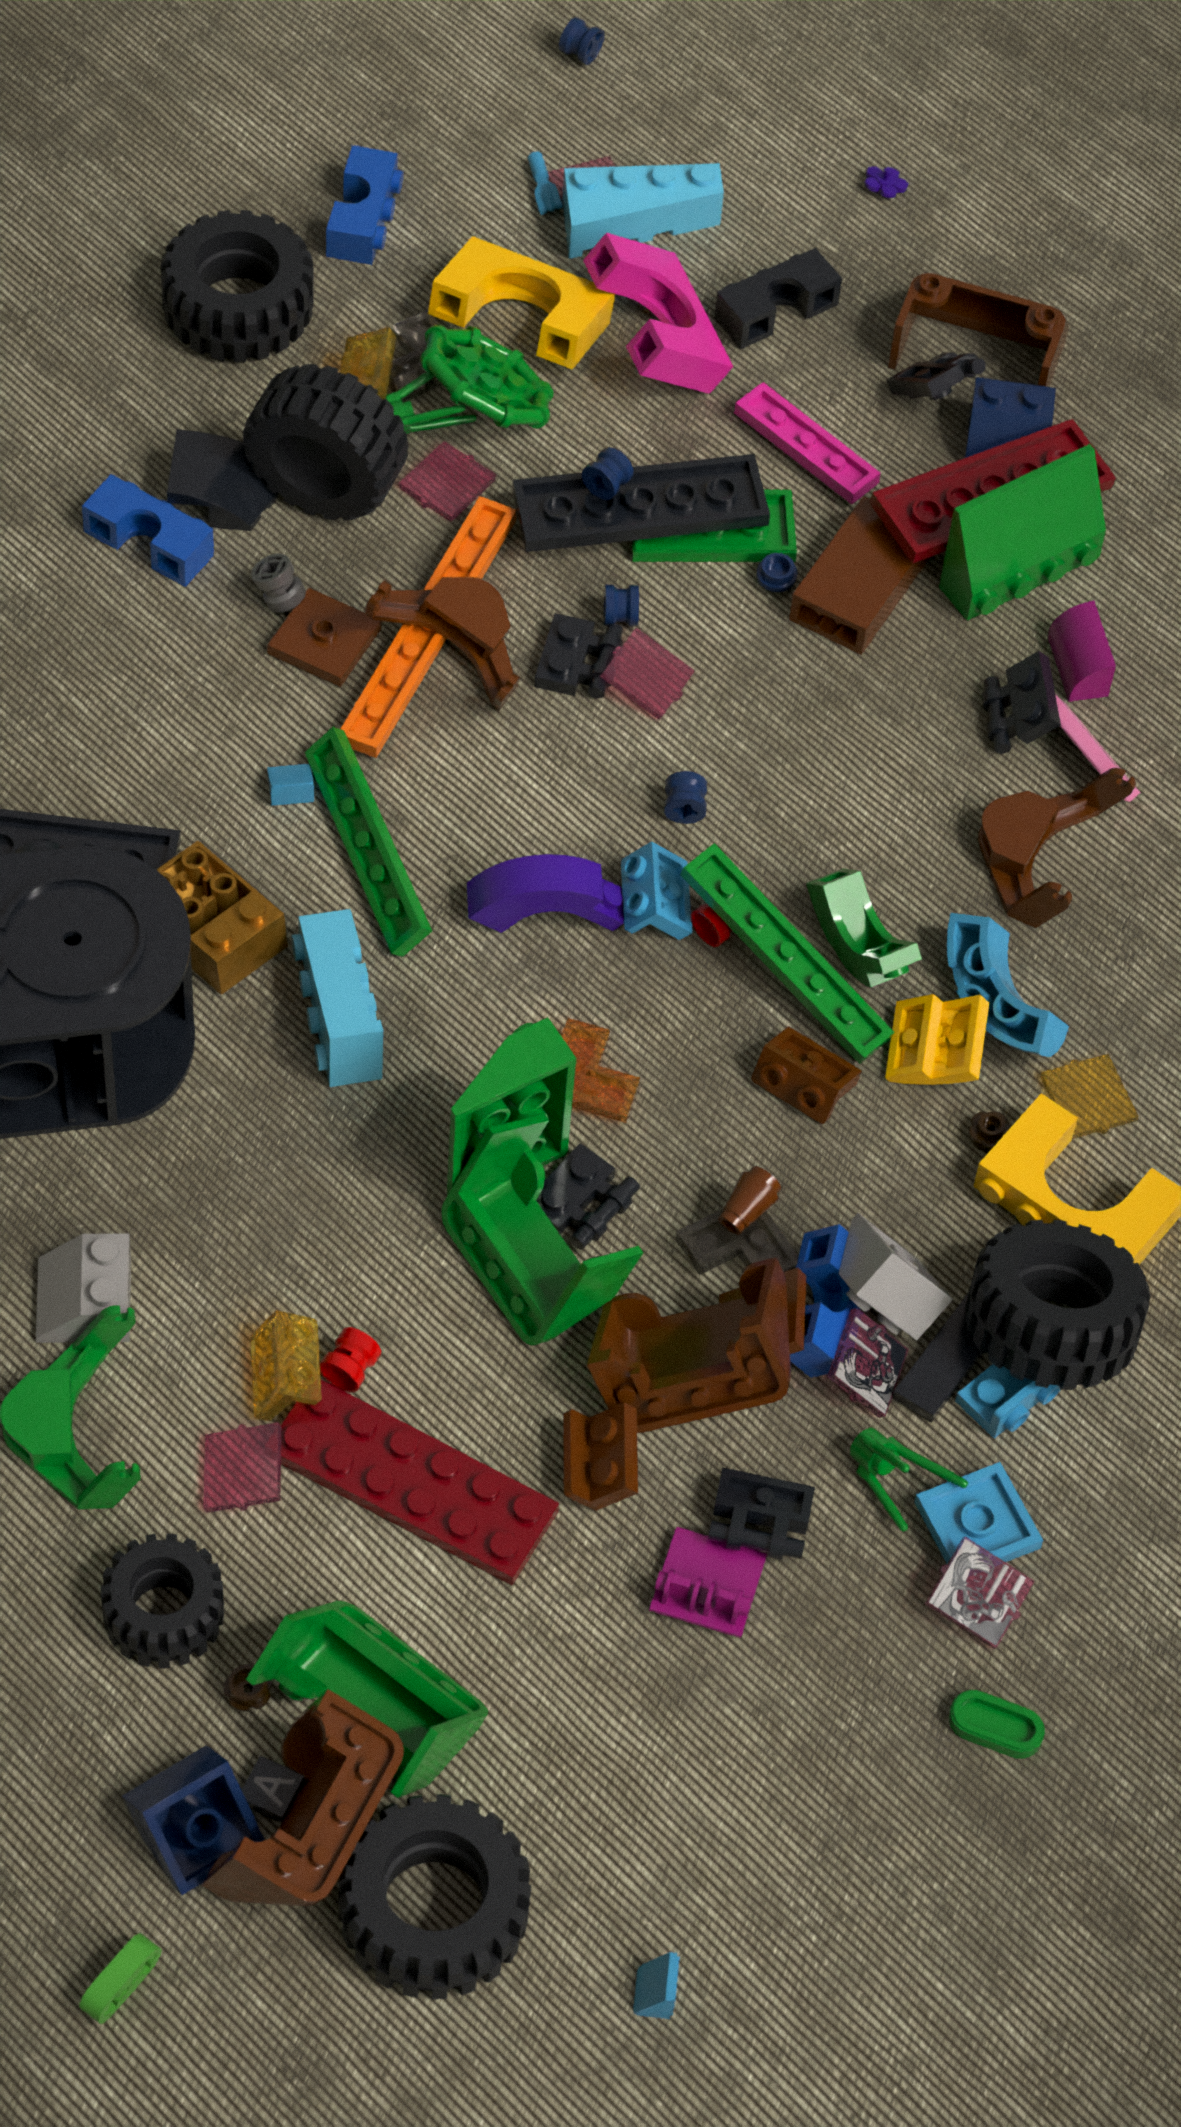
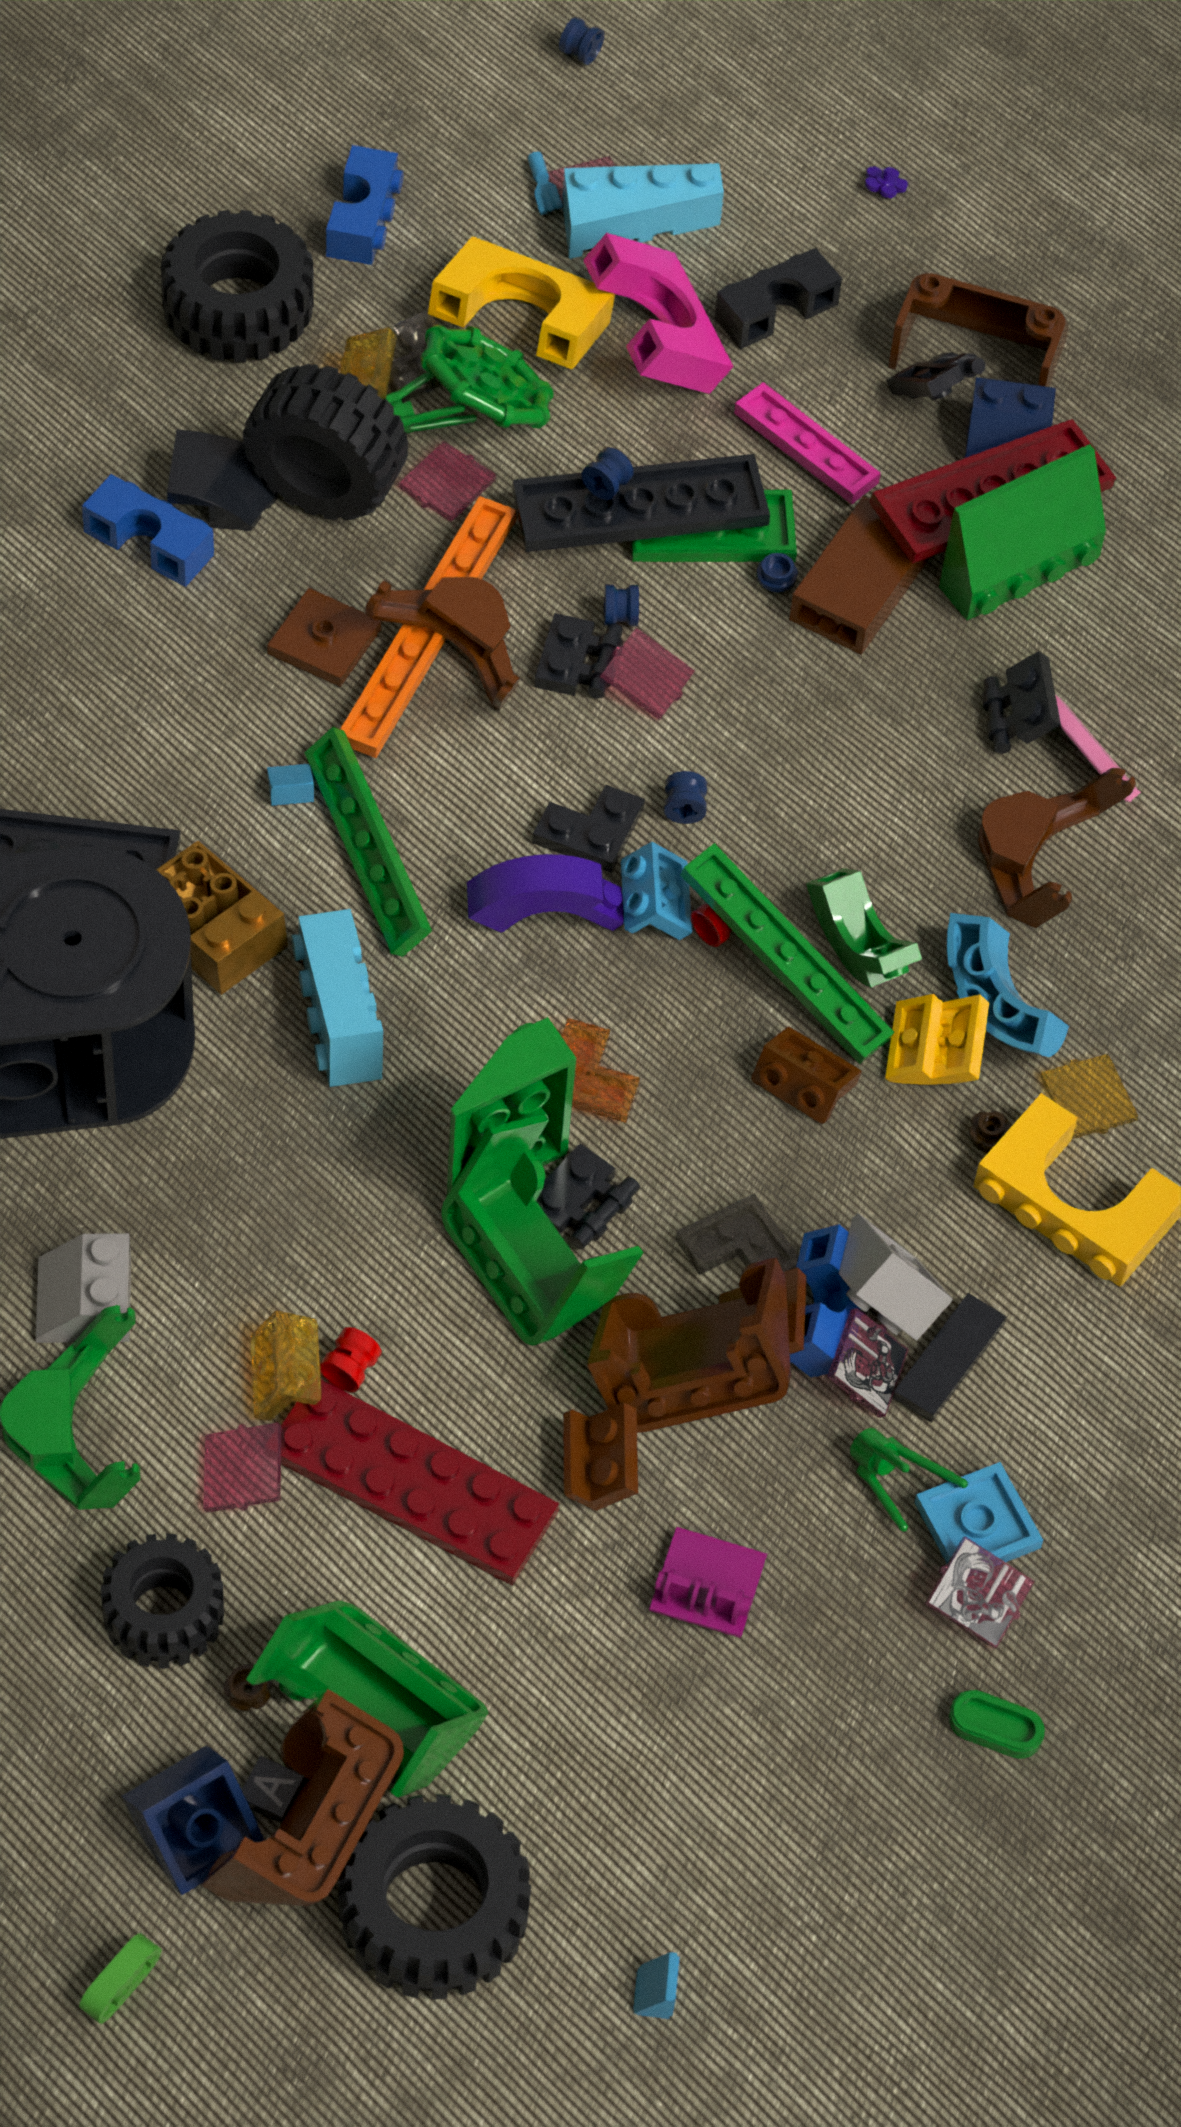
flat silver wheel [251,554,306,613] -> none
black plate [708,1467,815,1560] -> none
reddish brown cone [718,1166,781,1235] -> none
dark azure bracket [955,1364,1060,1439] -> none
black tyre [965,1219,1150,1390] -> none
magenta brick [1047,601,1116,702] -> none
none -> black plate [532,785,645,873]

